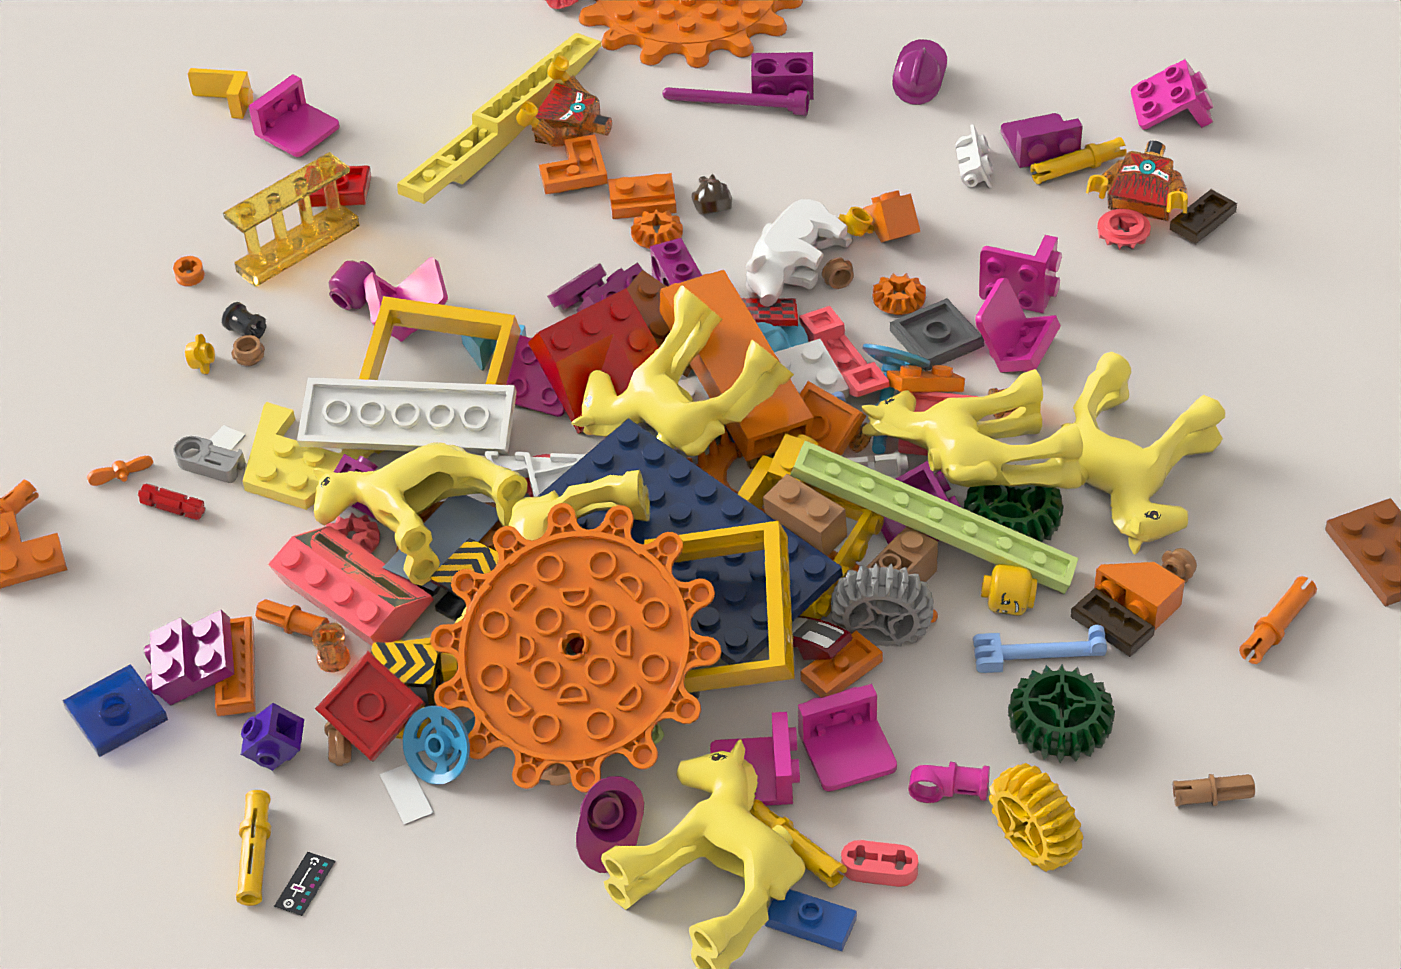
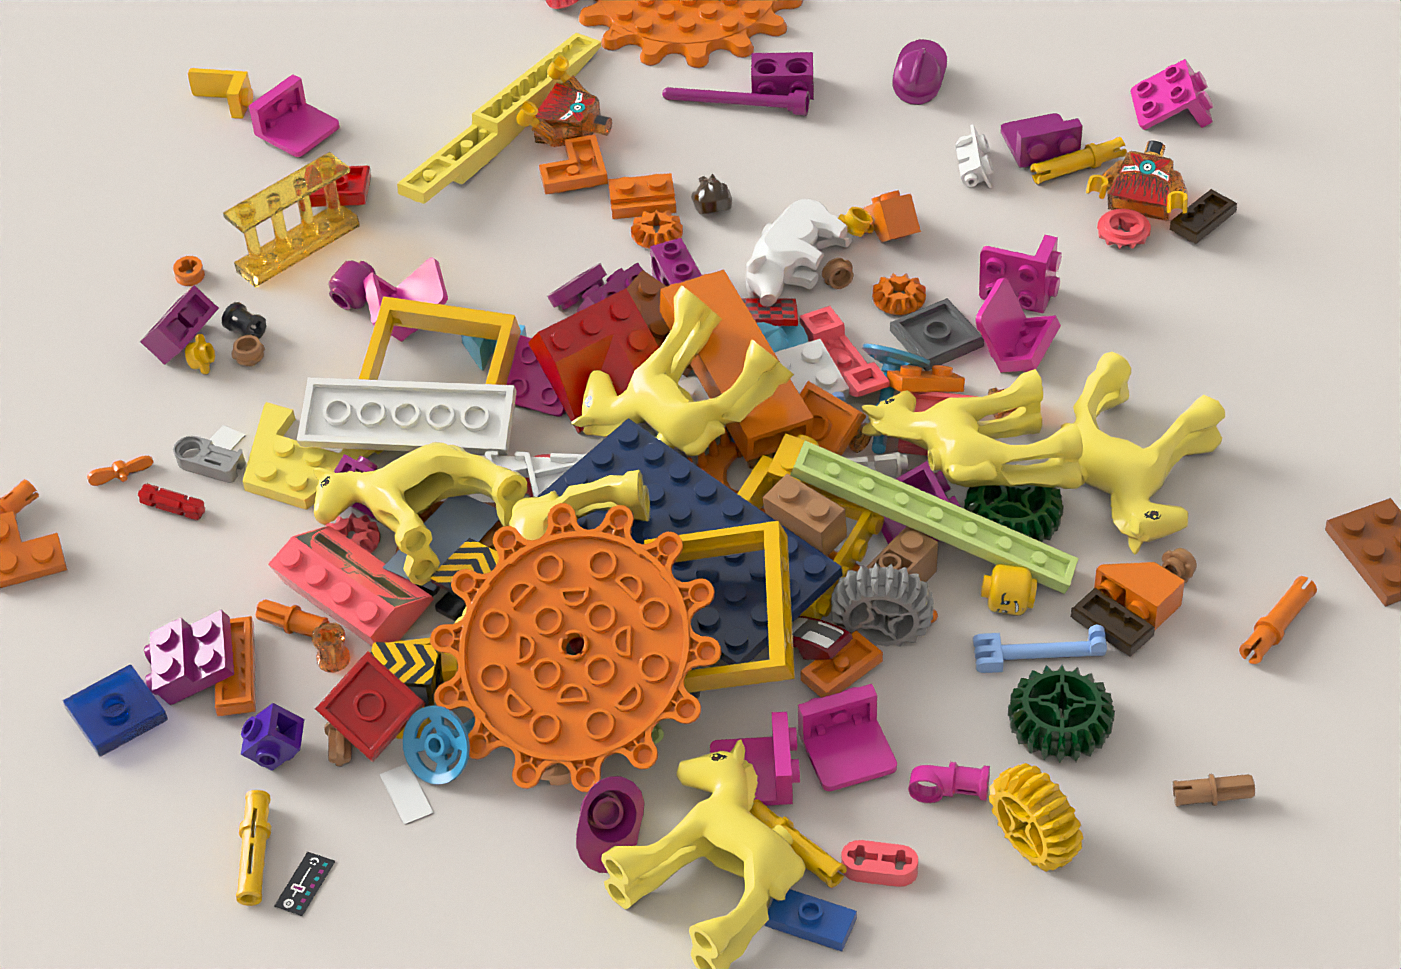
none -> magenta brick [140,285,219,365]

